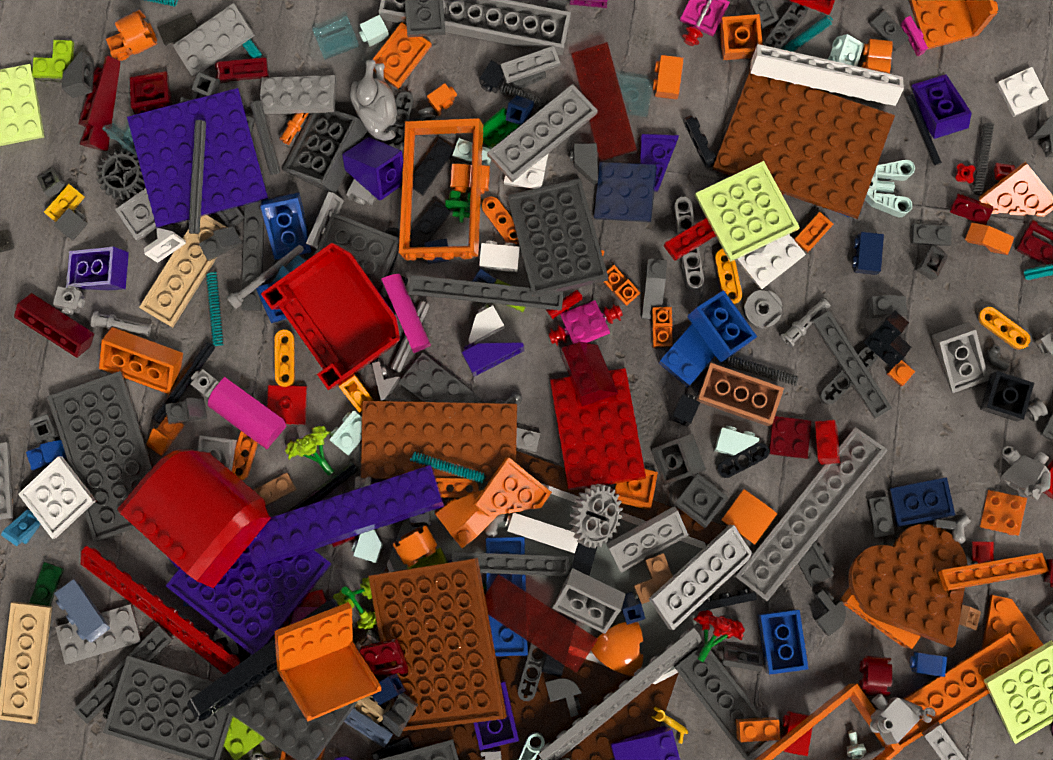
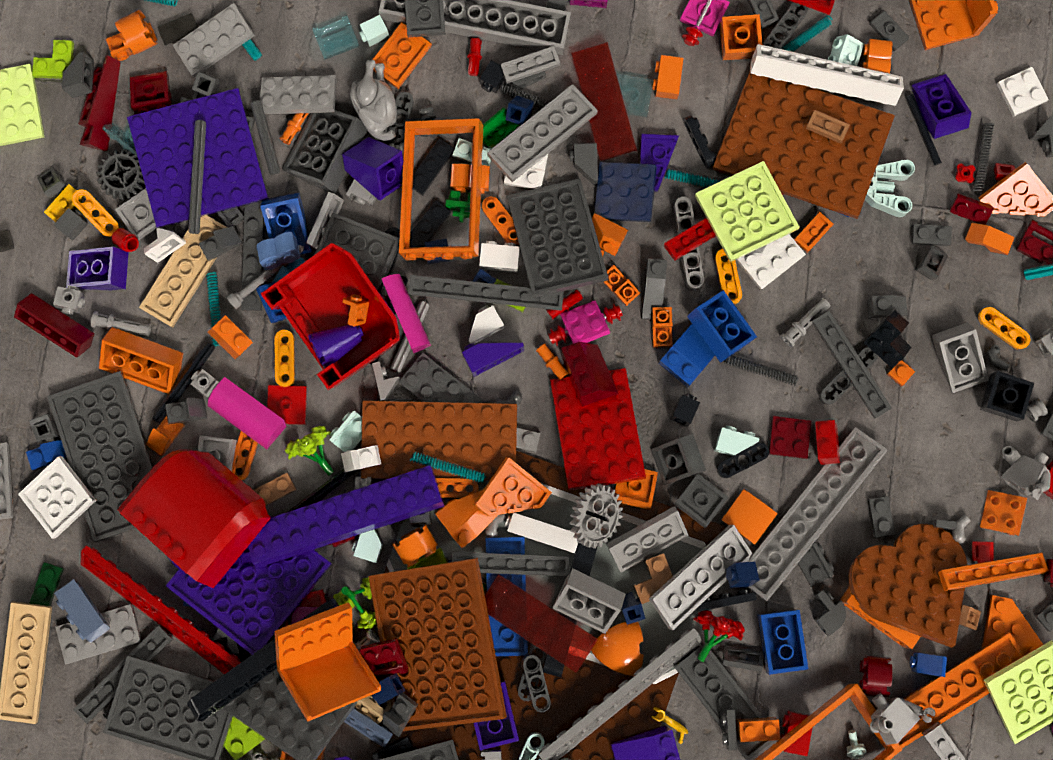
dark azure slope [1,509,41,546] -> none
dark red plate [215,58,269,83] -> none
light orange slope [338,374,374,413] -> none
orange brick [427,83,457,116] -> none
dark grey brick [545,677,581,717] -> none
nougat brick [696,363,784,426] -> none
light grey plate [743,290,782,329] -> none
dark blue brick [852,232,884,275] -> none
dark blue plate [889,477,955,527] -> none
dark pink plate [900,15,928,56] -> none
none -> light orange plate [72,189,119,237]
none -> red brick [112,228,139,252]
none -> orange brick [208,315,253,359]
none -> medium blue brick [256,232,300,270]
none -> dark purple cone [308,325,364,369]
none -> white slope [341,445,381,472]
none -> orange bracket [343,294,369,327]
none -> red axle [467,38,482,76]
none -> dark grey beam [521,653,551,712]
none -> orange pin [536,343,568,380]
none -> orange slope [592,213,628,256]
none -> teal piece [665,168,720,188]
none -> dark grey plate [721,708,737,751]
none -> dark blue brick [726,561,760,588]
none -> medium nougat plate [806,110,850,144]

